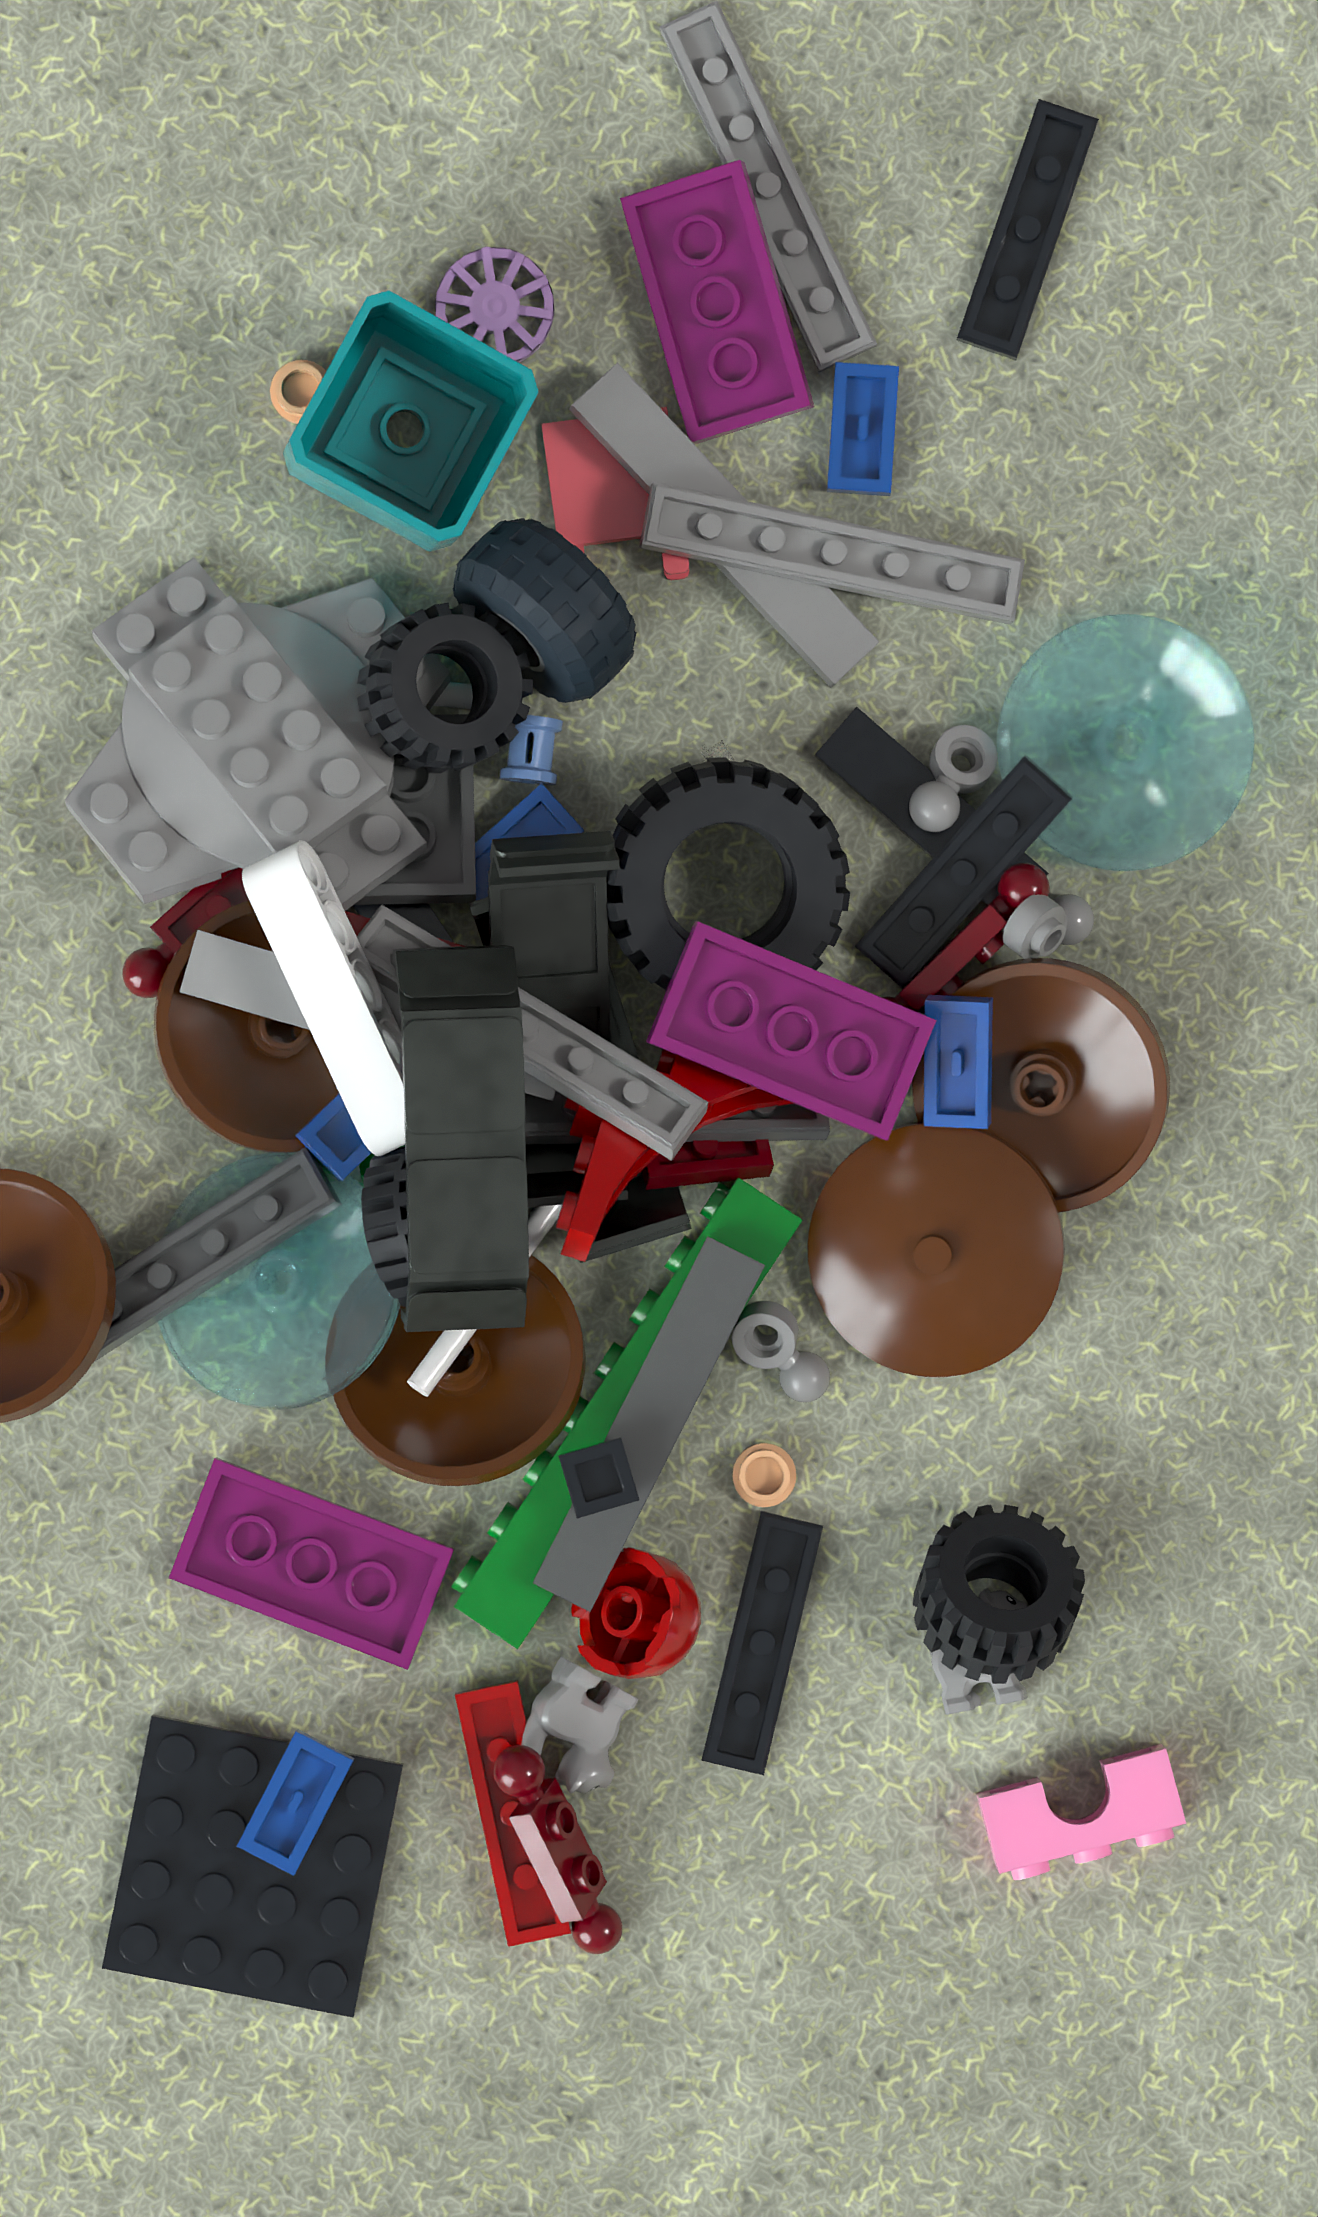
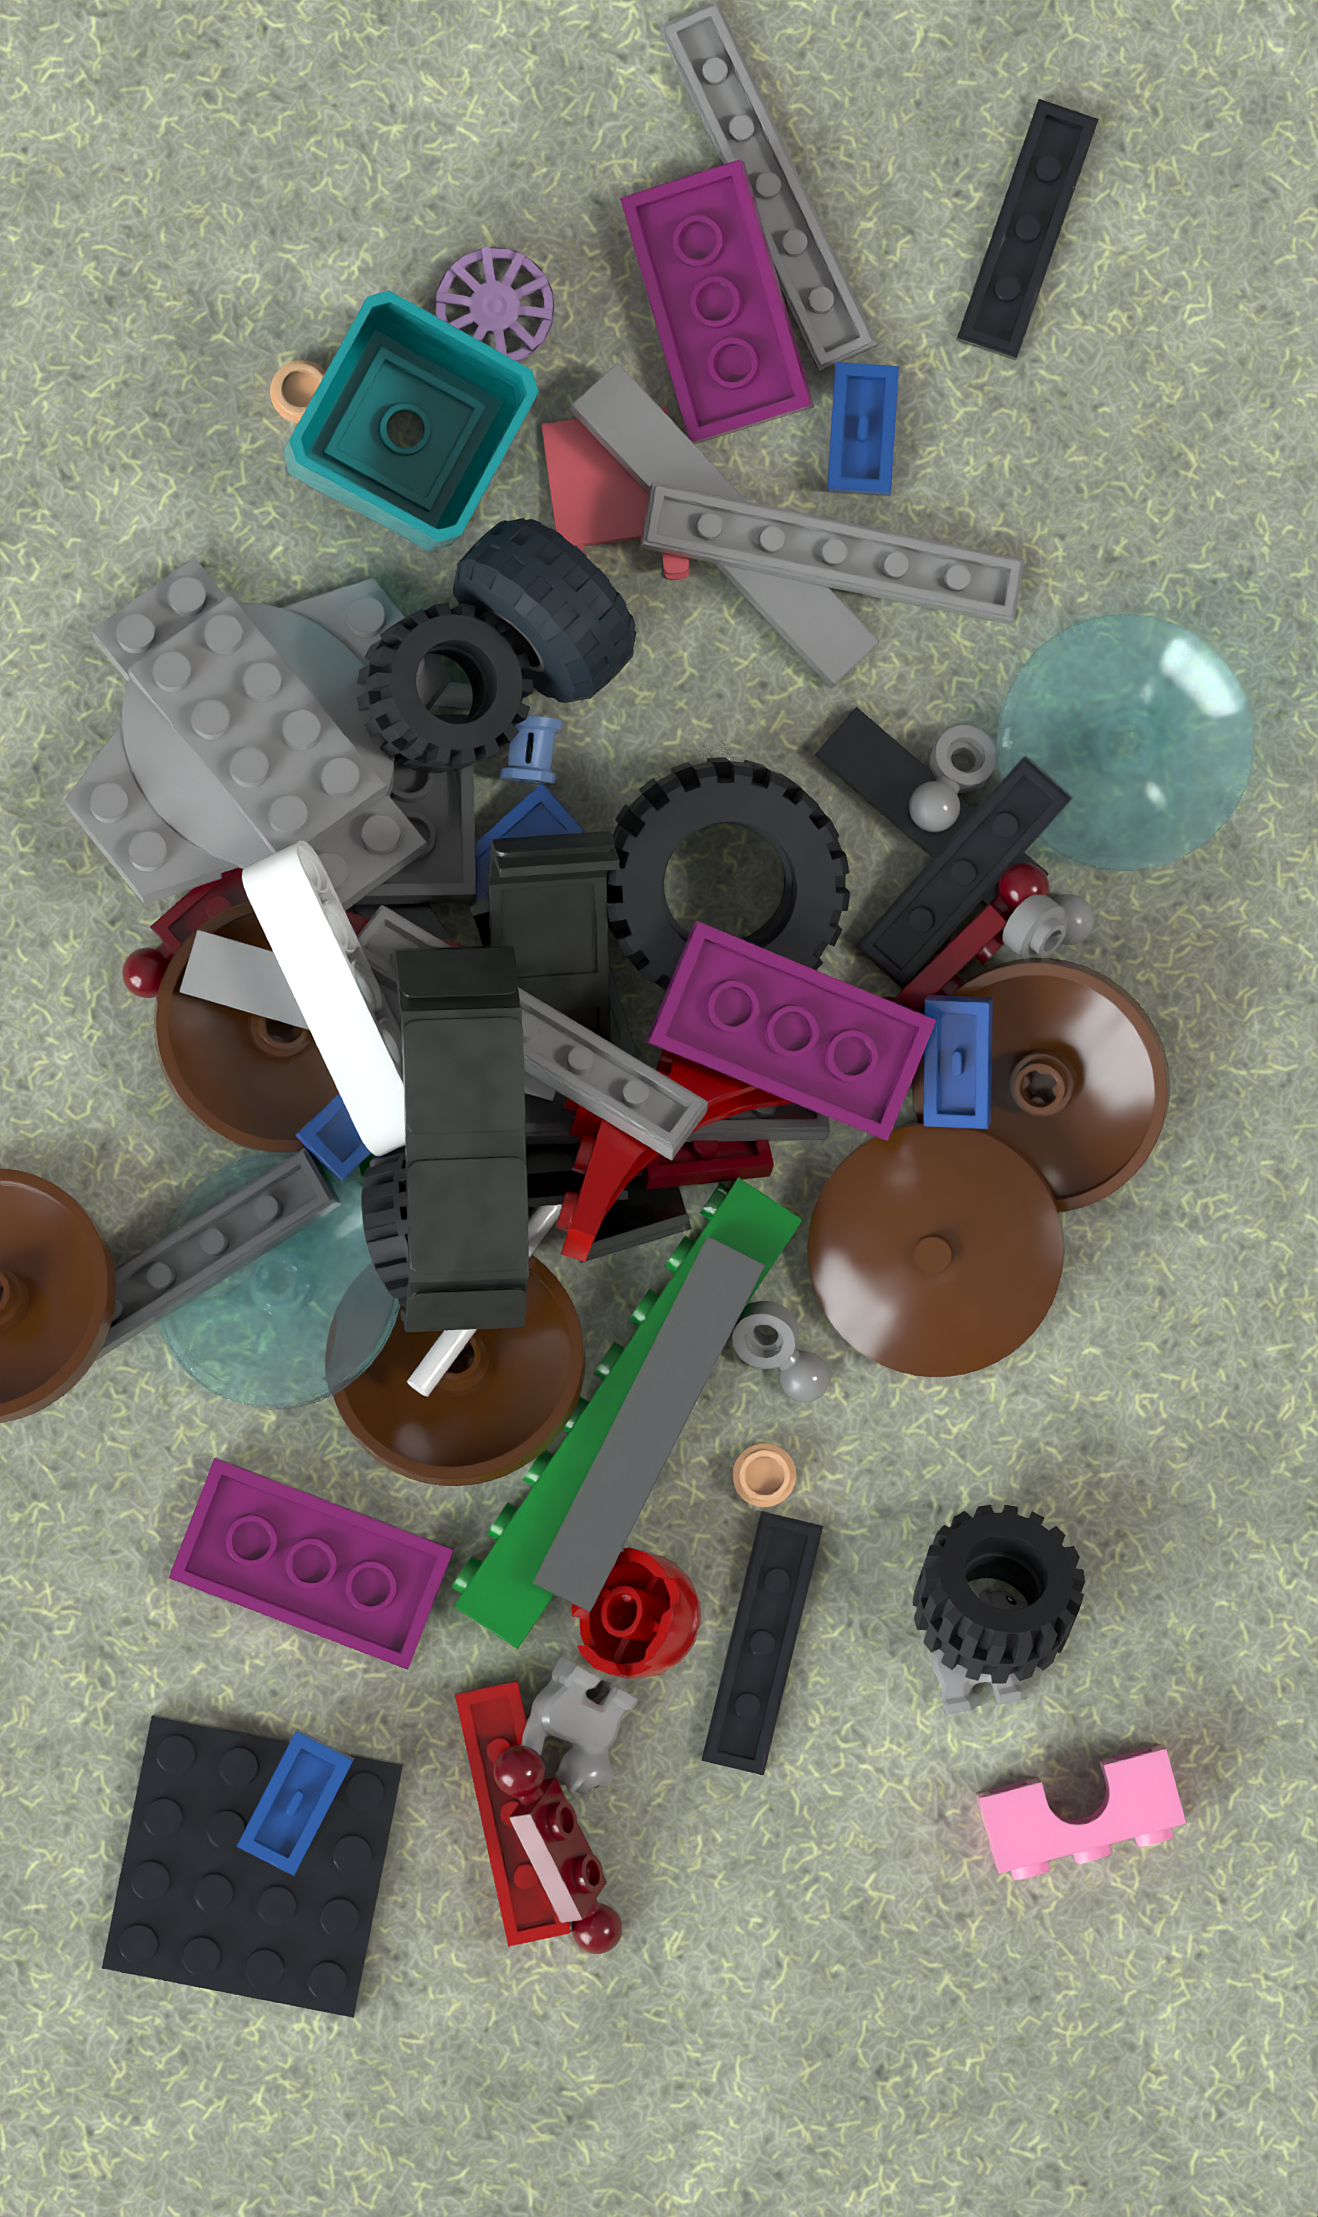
black plate [559,1437,640,1519] -> none

